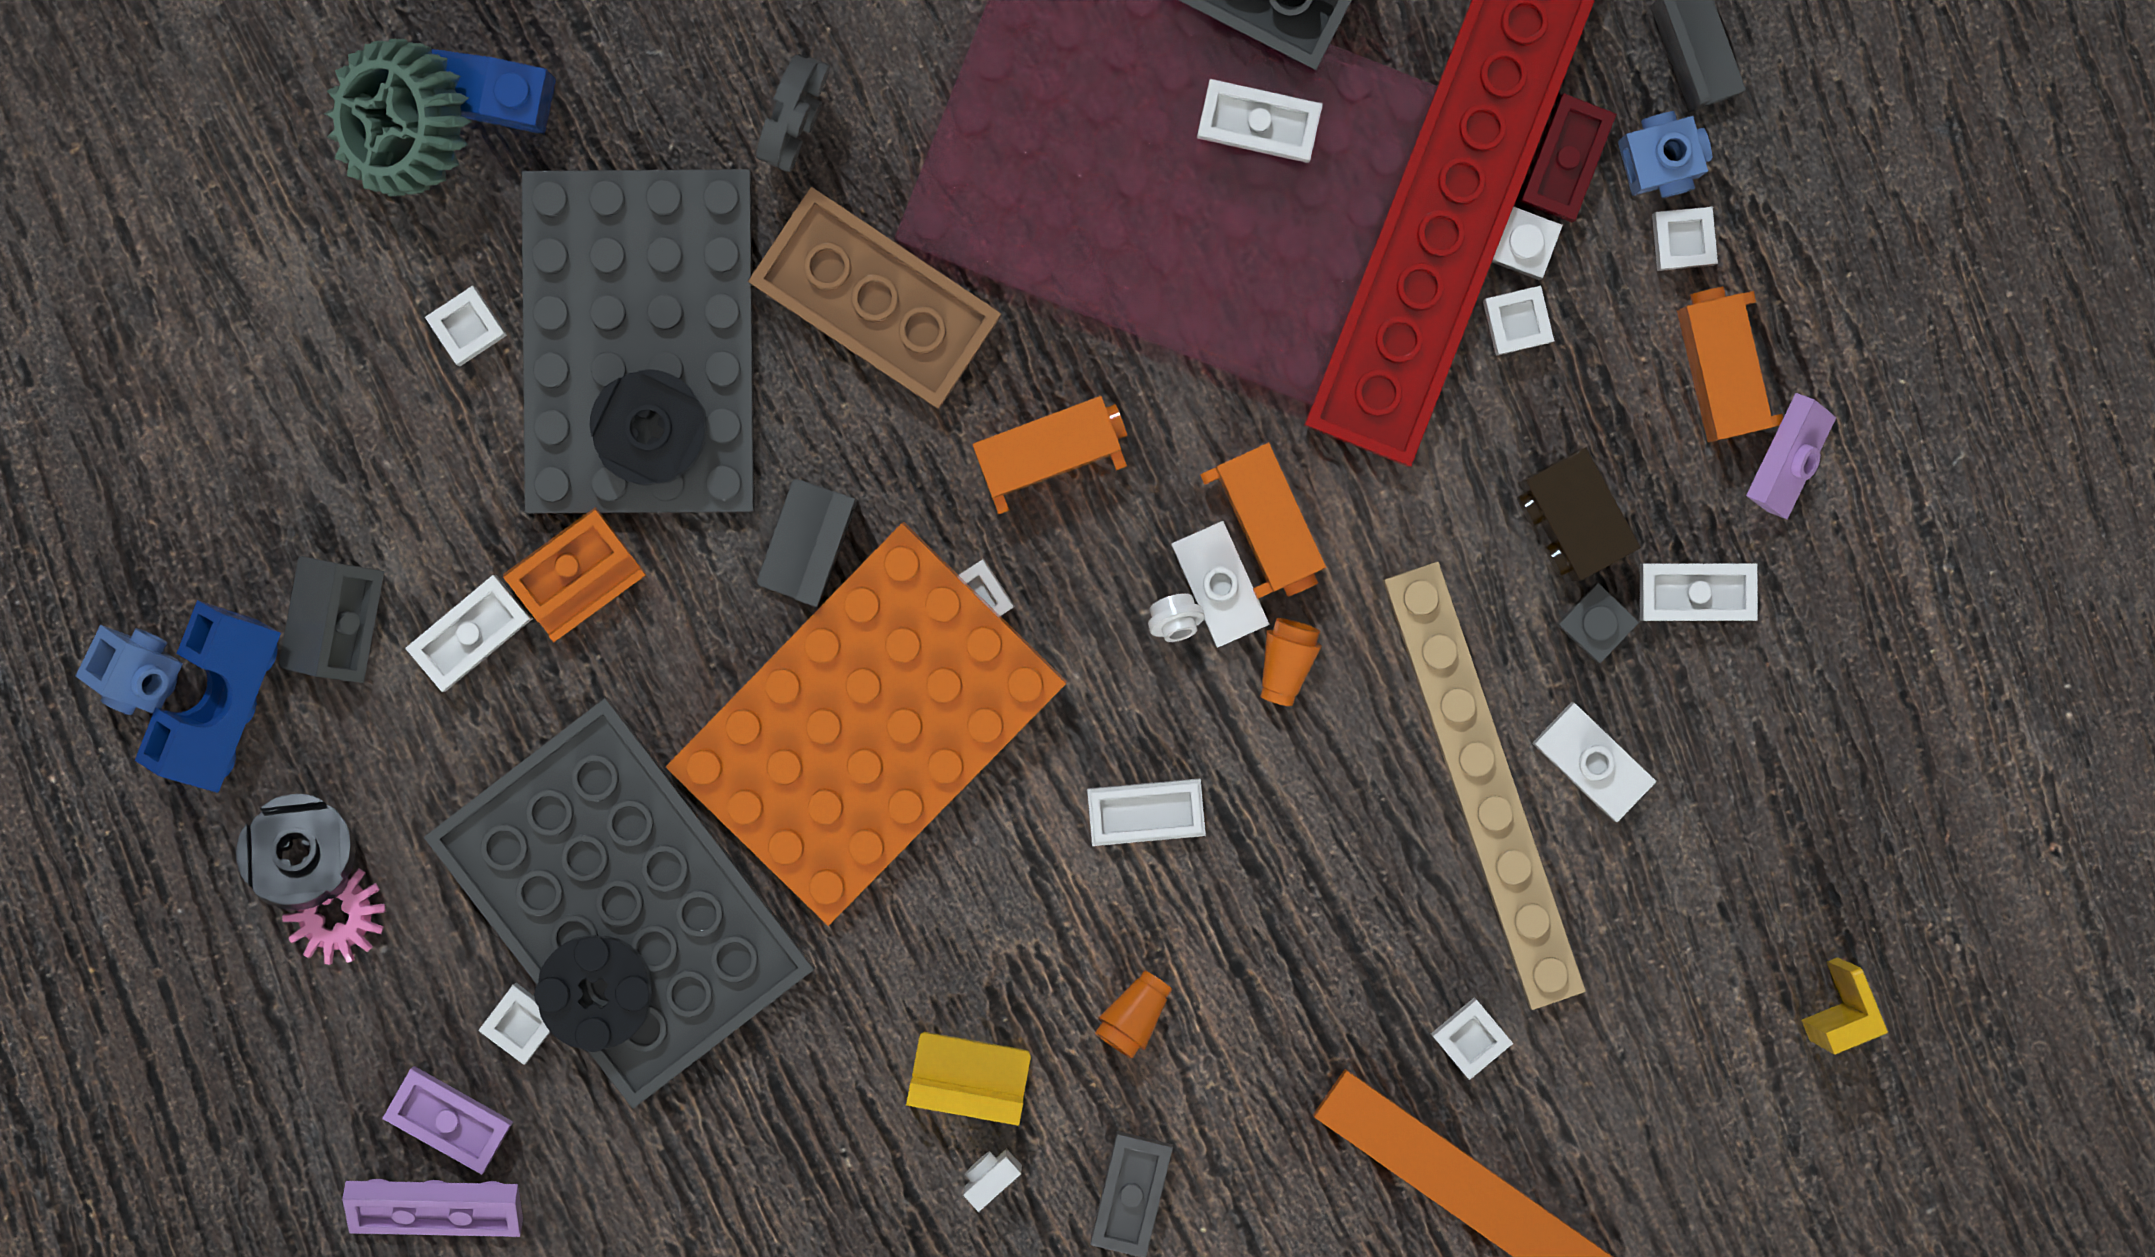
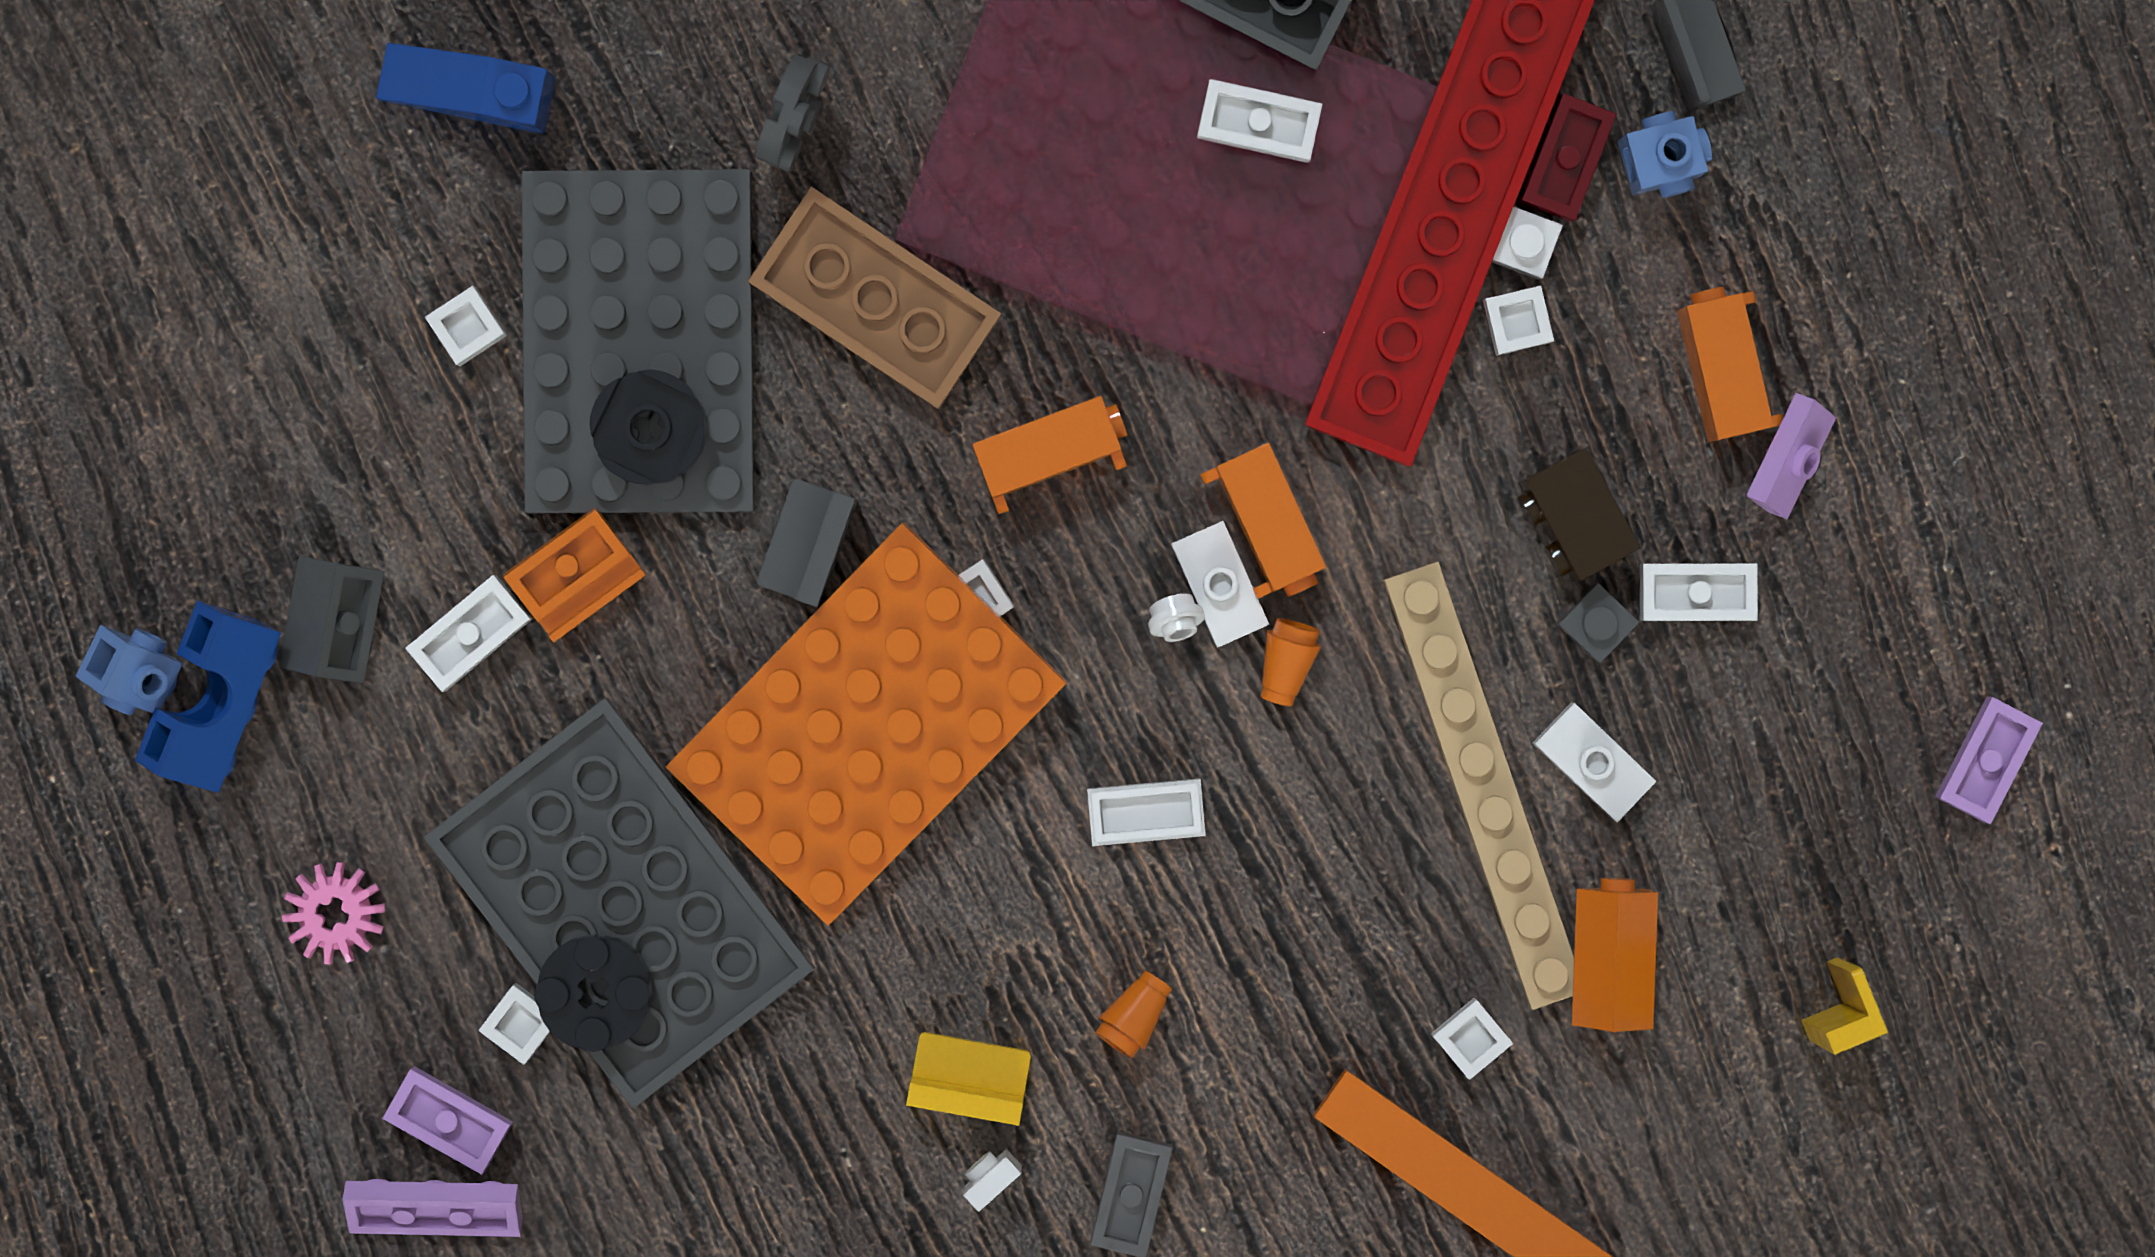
plate [236,794,356,910] -> none
sand green gear [324,39,472,196] -> none
white plate [1652,207,1718,271] -> none
none -> orange brick [1572,878,1658,1032]
none -> lavender plate [1935,697,2043,824]

